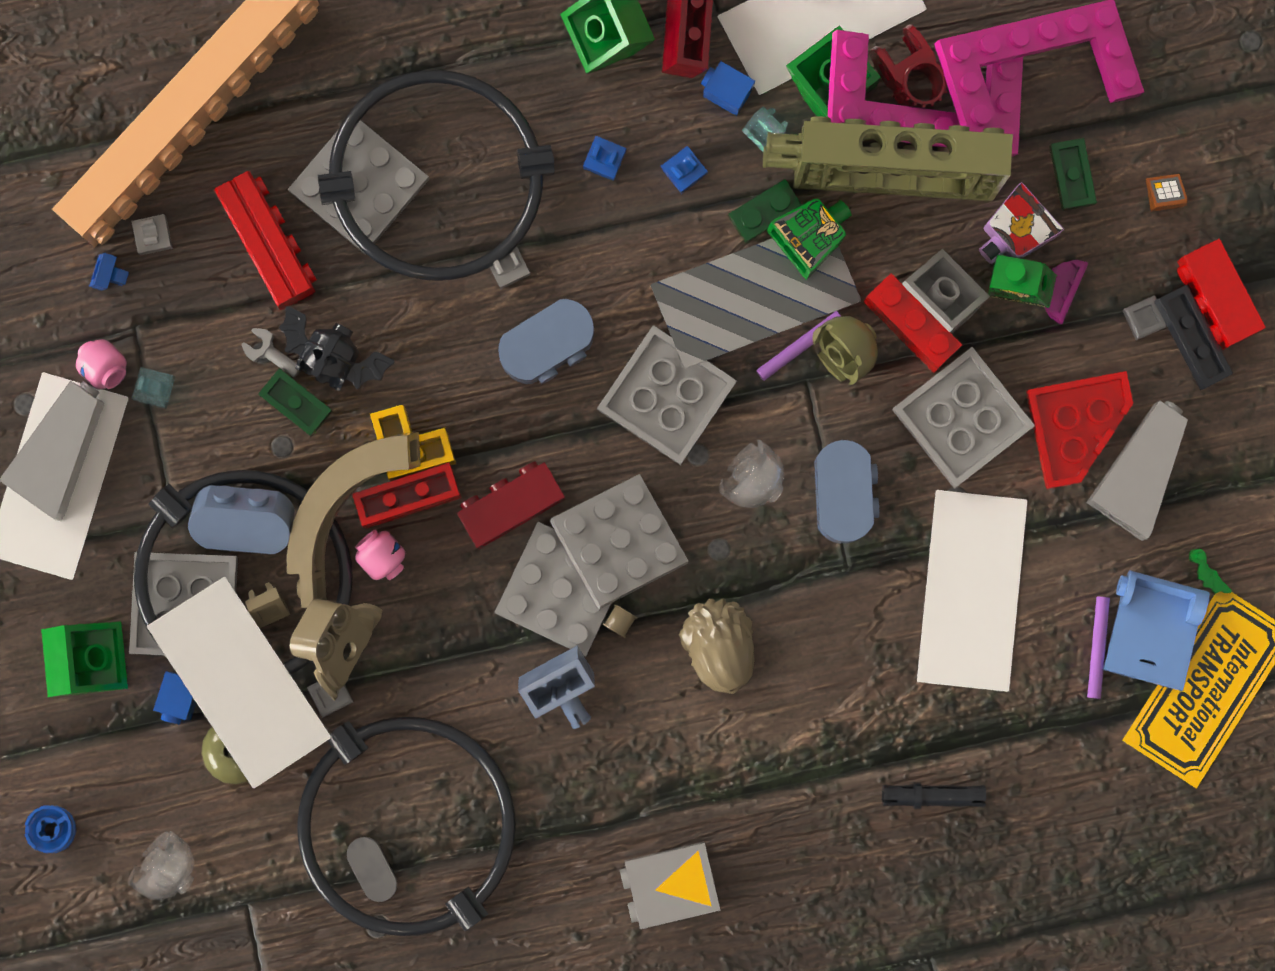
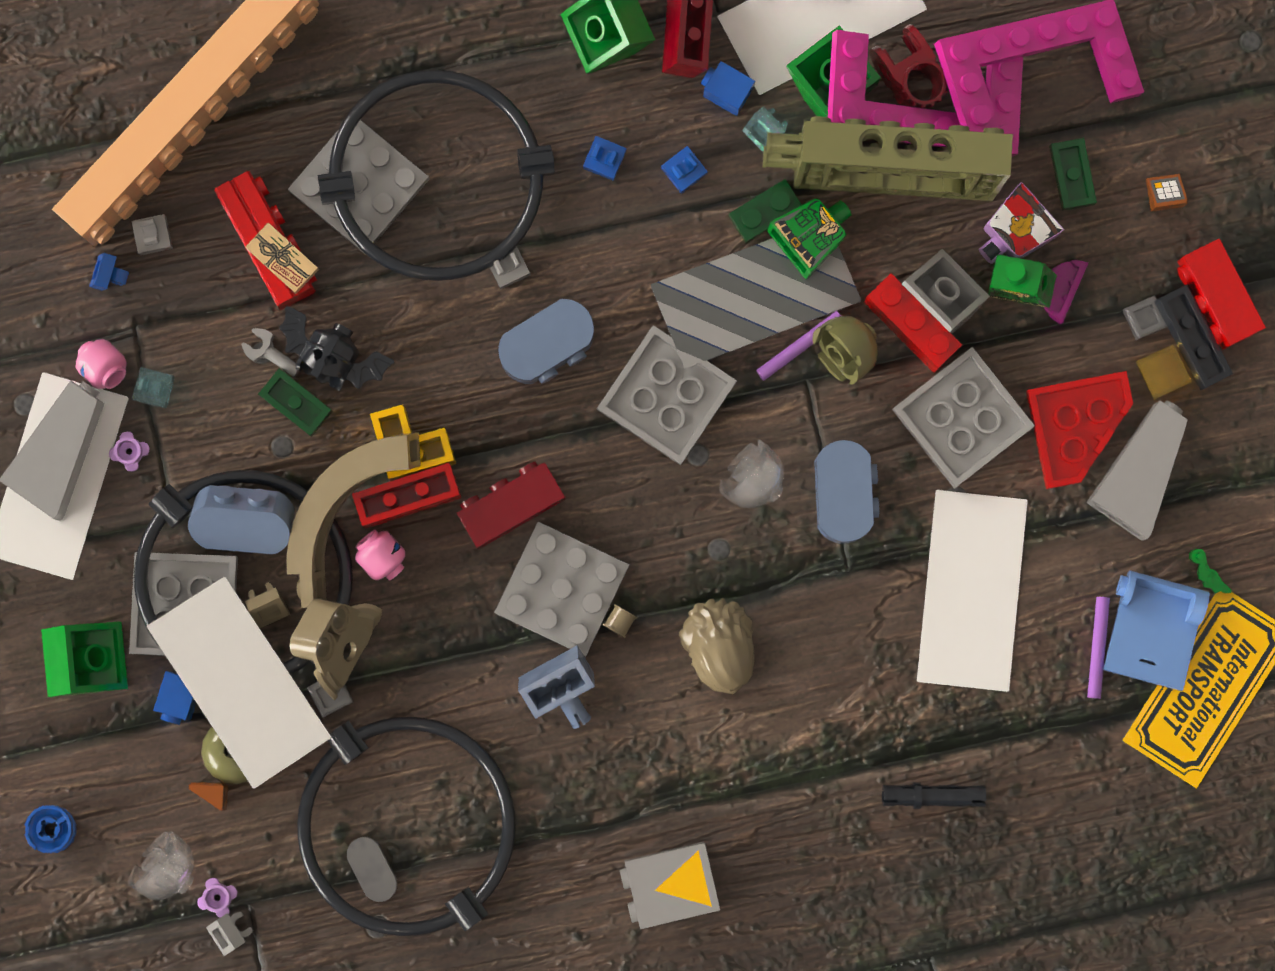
light grey plate [550,474,688,609] -> none
none -> lavender plate [109,432,150,472]
none -> dark orange slope [189,782,228,811]
none -> lavender plate [197,878,237,917]
none -> light grey tile [206,912,253,956]
none -> tan tile [245,223,319,294]
none -> clear yellow piece [1136,344,1192,400]

